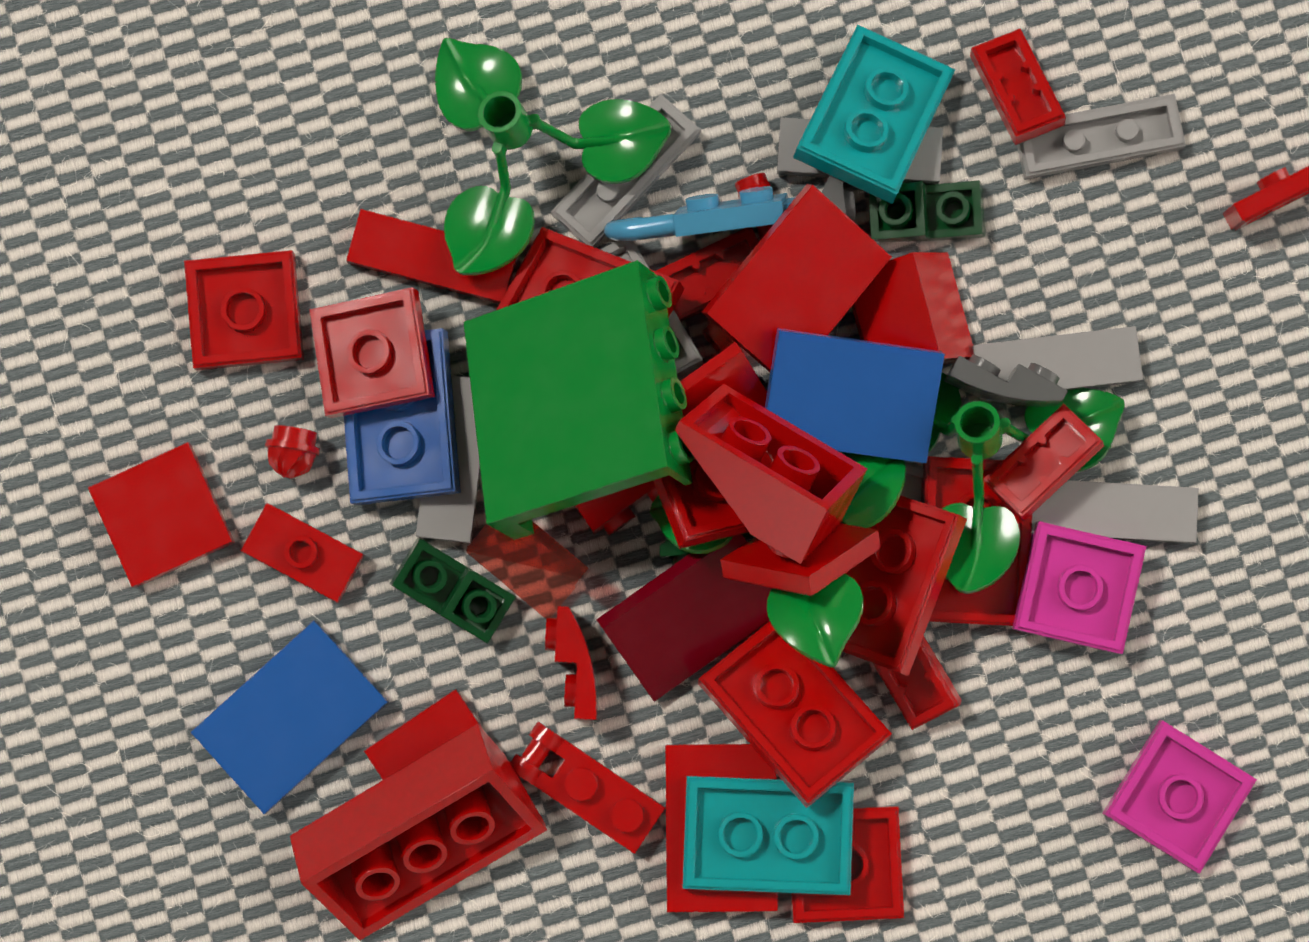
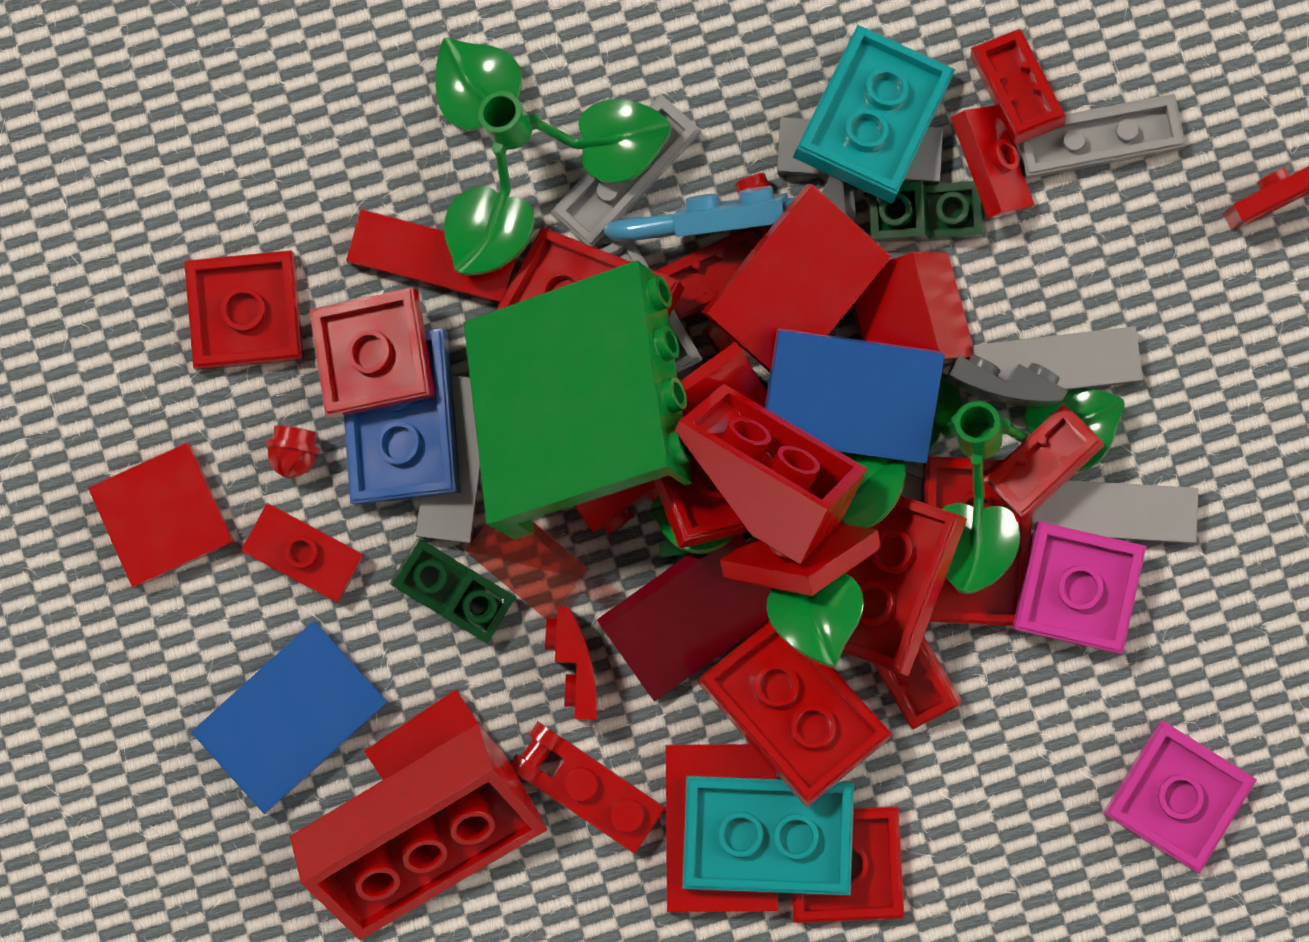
none -> red plate [951,105,1035,219]

